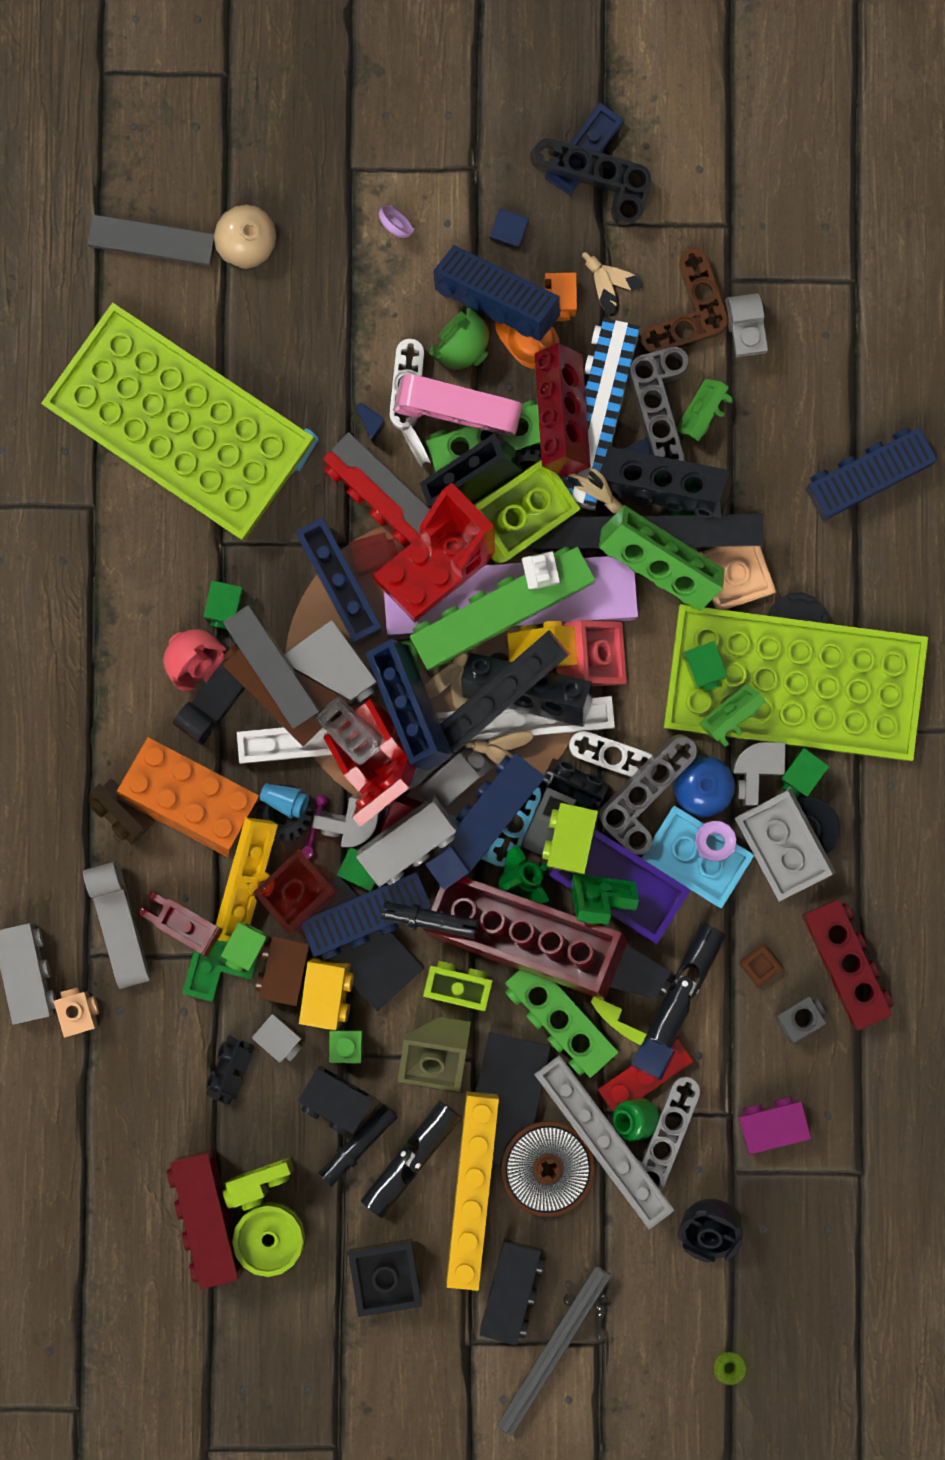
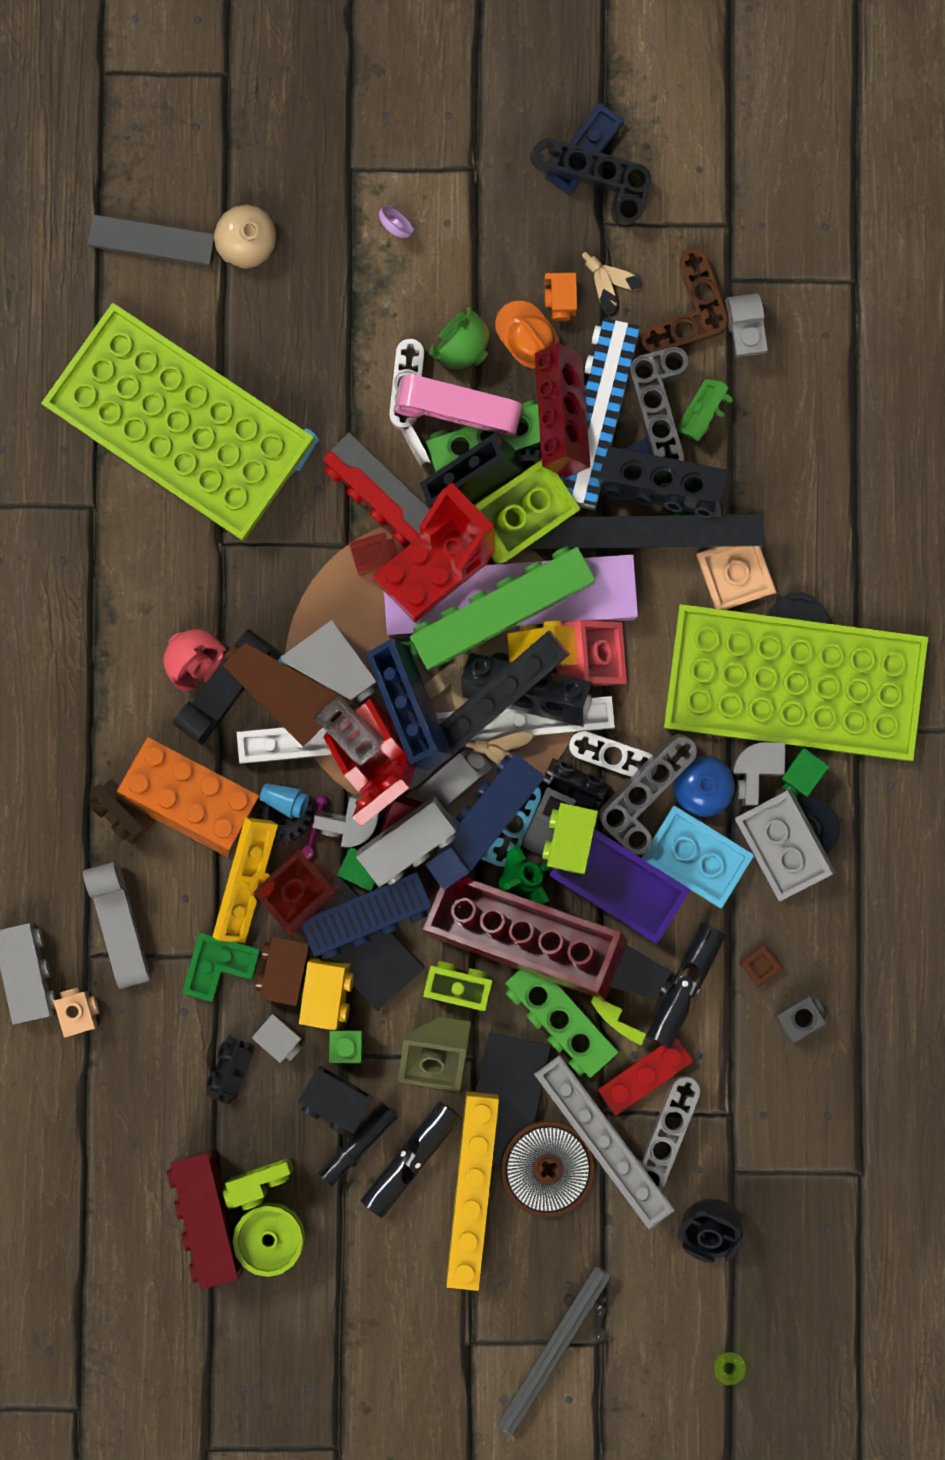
hinge [138,890,223,957] -> none
green brick [203,580,245,630] -> none
bright green brick [221,920,270,973] -> none
dark grey tile [223,604,321,729] -> none
dark blue brick [295,517,383,646] -> none
black brick [348,1238,422,1317] -> none
dark blue slope [356,402,385,443] -> none
black pin [381,901,479,940] -> none
dark blue brick [433,245,560,341] -> none
black brick [479,1239,545,1346] -> none
dark blue tile [490,208,529,249] -> none
white tile [522,551,560,591] -> none
tan piece [568,469,623,514] -> none
green plate [571,874,639,925] -> none
bright green brick [599,505,725,611] -> none
green head [612,1098,660,1142] -> none
dark blue tile [631,1037,675,1080] -> none
green brick [682,641,727,692] -> none
lavender piece [695,821,736,861] -> none
bright green plate [699,683,766,746] -> none
magenta brick [737,1096,811,1155] -> none
dark red brick [802,899,894,1031] -> none
dark blue brick [806,427,937,522] -> none

